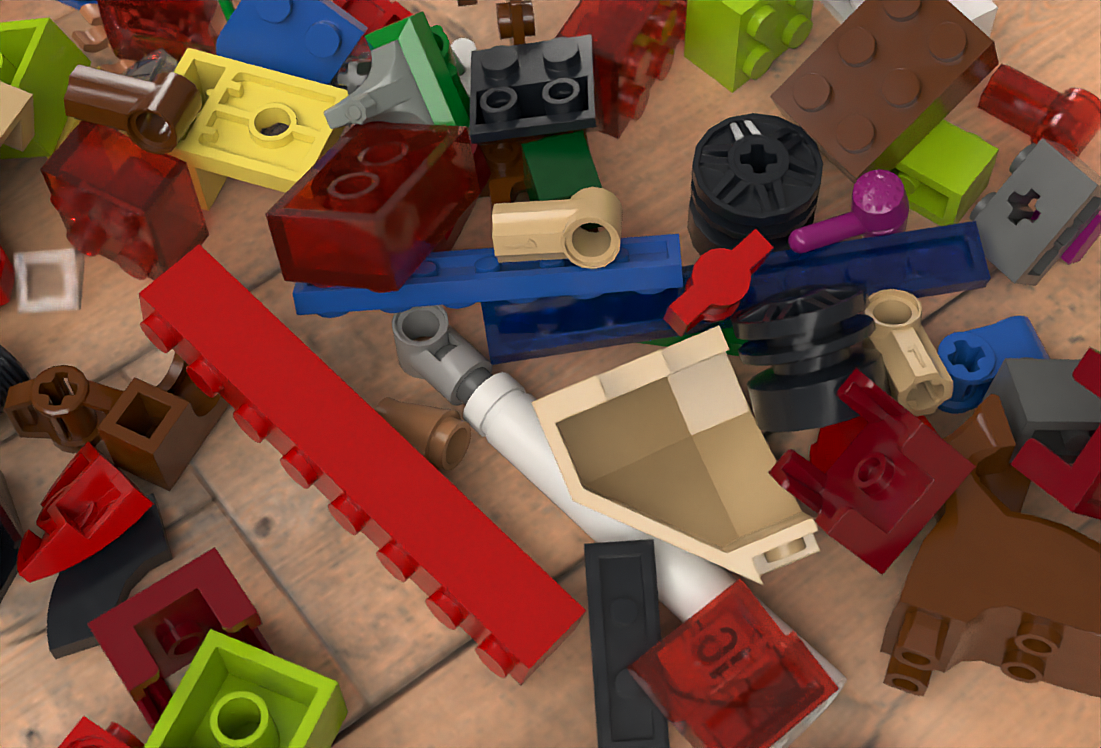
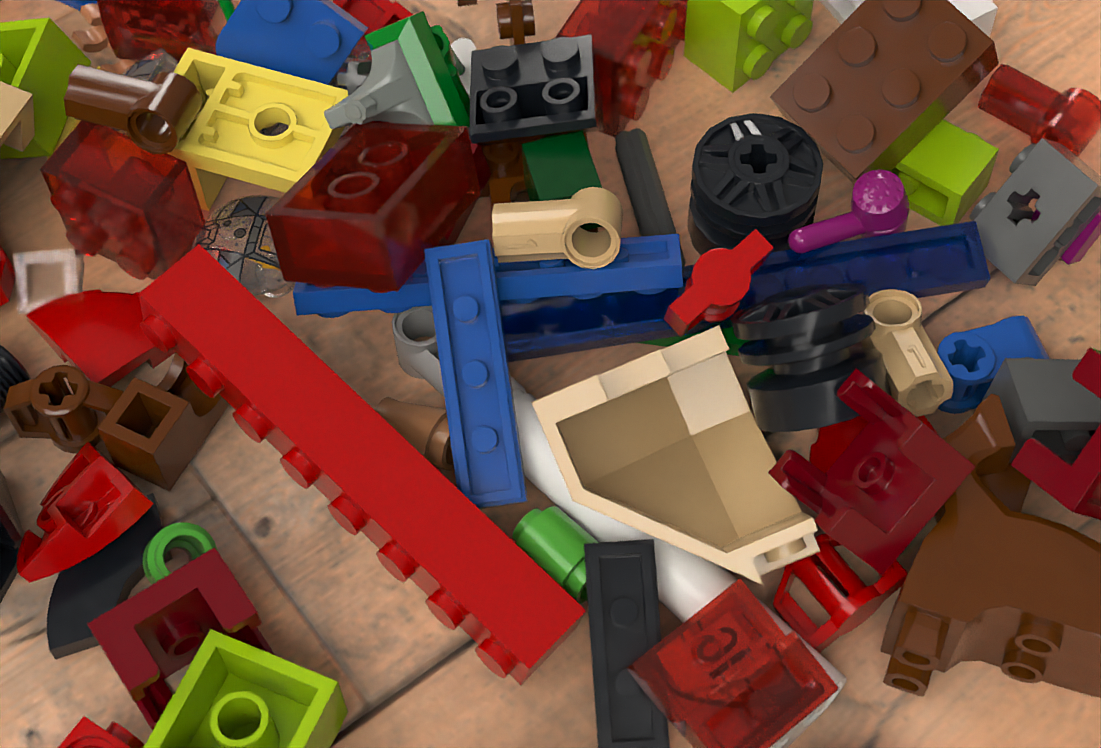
none -> red brick [25,289,175,387]
none -> bright green brick [143,522,218,584]
none -> dish [192,195,313,298]
none -> blue tile [424,239,528,509]
none -> bright green brick [512,506,600,604]
none -> dark grey axle [615,128,686,276]
none -> red piece [772,533,908,653]

